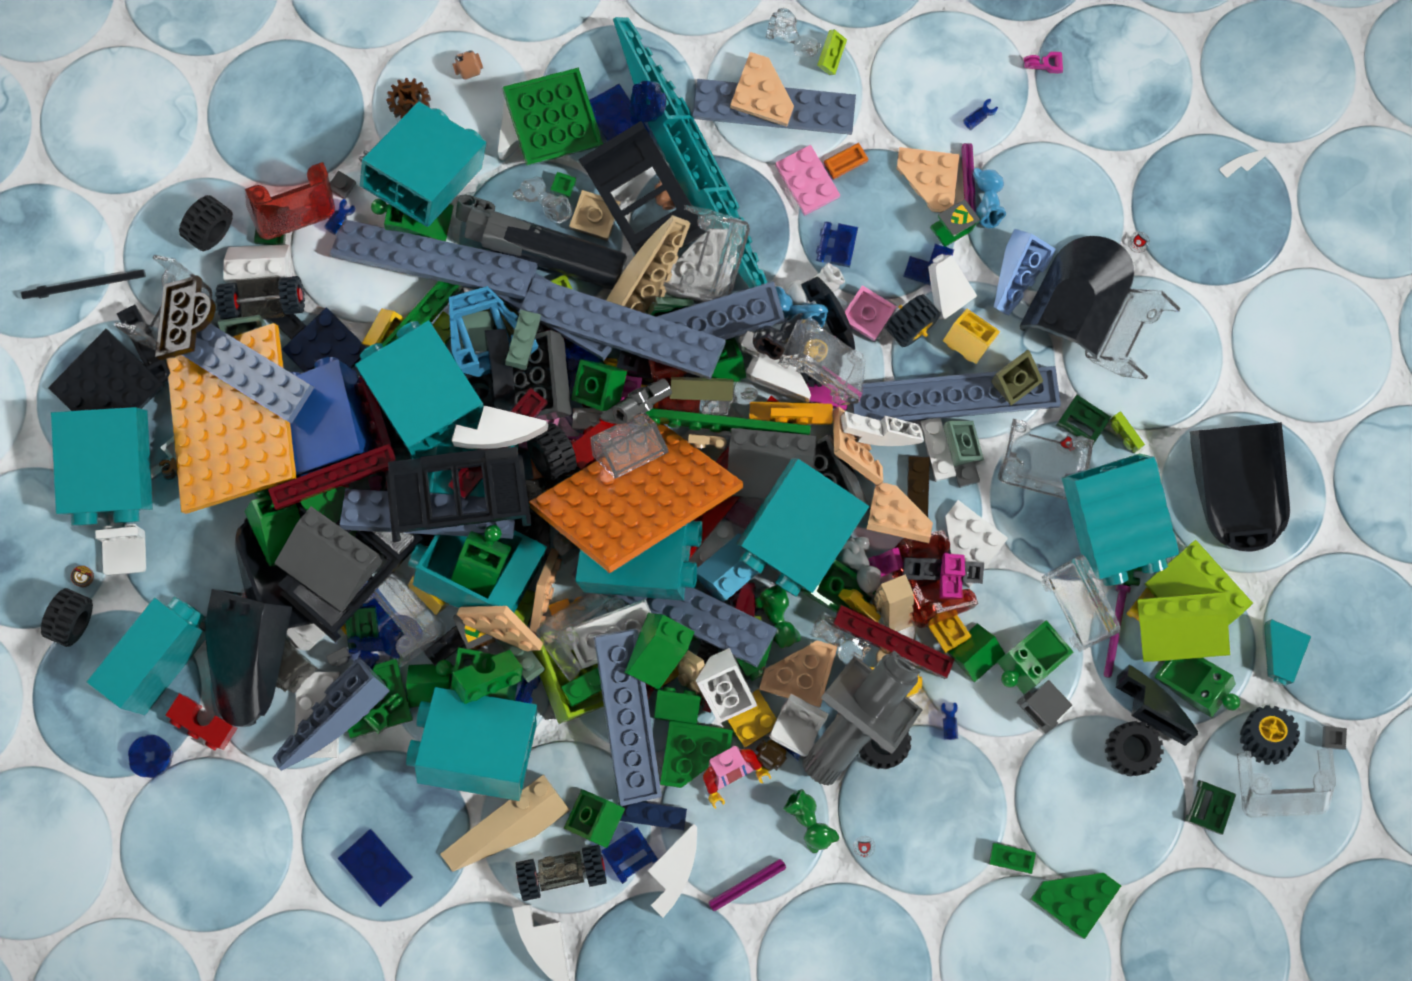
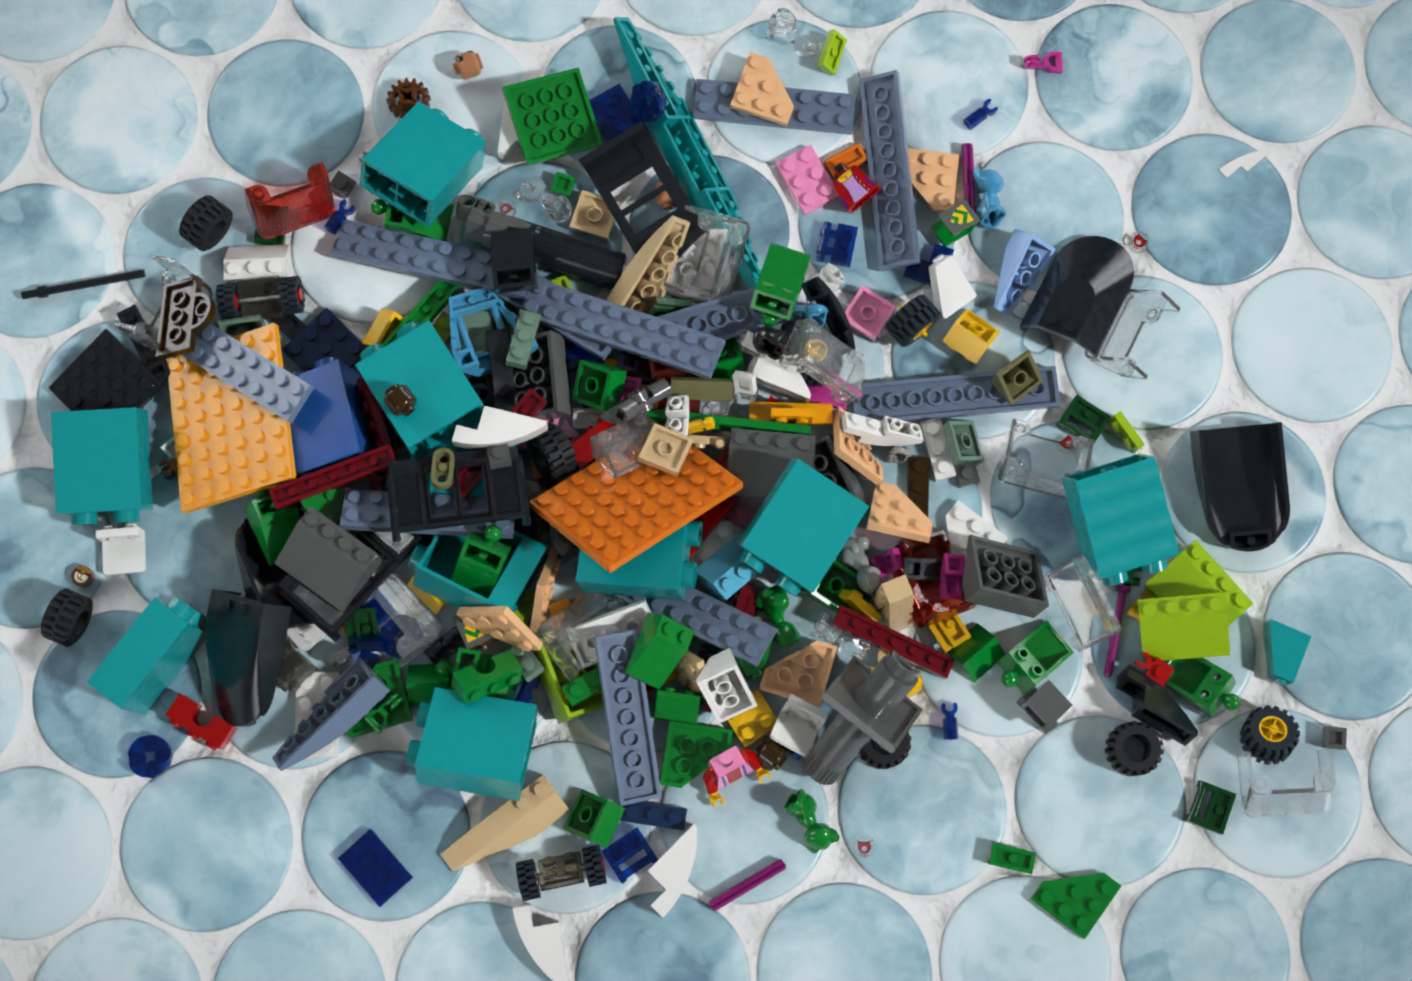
none -> dark brown head [384,384,417,417]
none -> olive plate [431,447,455,490]
none -> dark grey plate [486,443,512,469]
none -> black slope [491,228,539,294]
none -> clear tile [496,198,516,217]
none -> tan plate [638,423,694,477]
none -> white slope [665,395,689,436]
none -> yellow axle [688,417,715,435]
none -> white plate [733,370,757,395]
none -> green slope [750,242,811,327]
none -> torso [833,162,882,214]
none -> sand blue plate [859,70,921,272]
none -> light grey piece [887,446,912,464]
none -> dark grey slope [962,535,1049,618]
none -> red plate [1134,651,1175,687]

